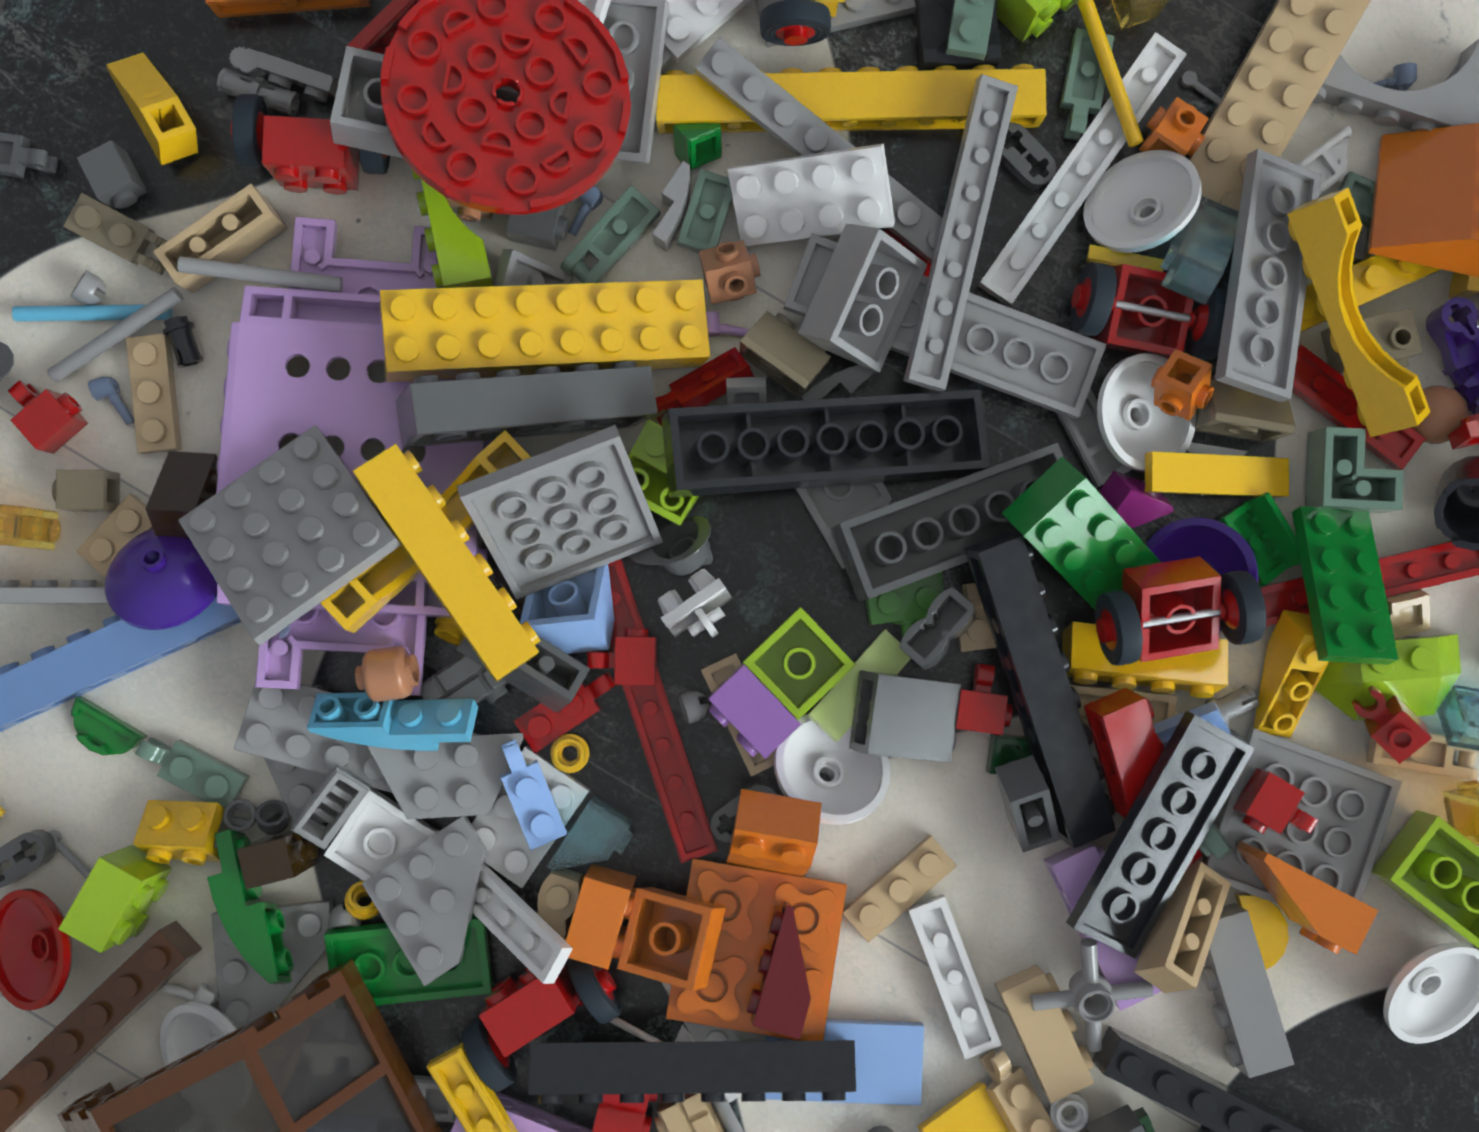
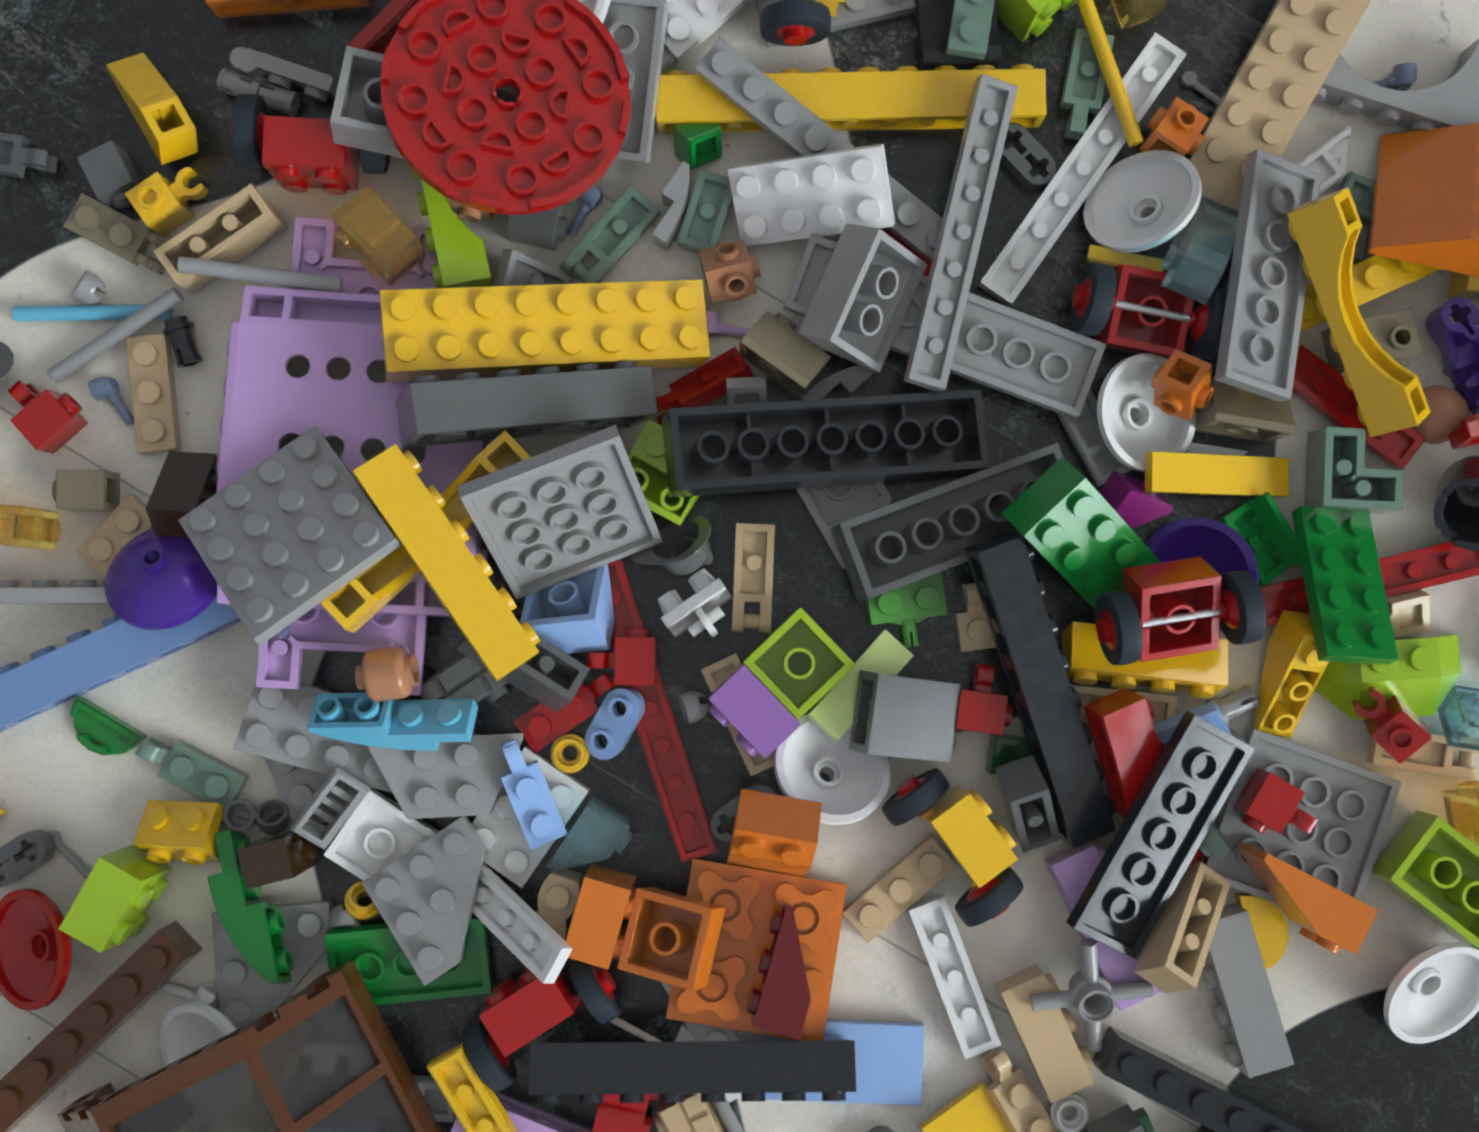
yellow plate [434,617,464,646] -> none
dark grey brick [900,587,976,670] -> none
none -> yellow brick [124,167,209,238]
none -> clear yellow brick [331,185,426,286]
none -> light blue plate [585,686,645,760]
none -> tan plate [732,523,775,634]
none -> brick [882,768,1024,927]

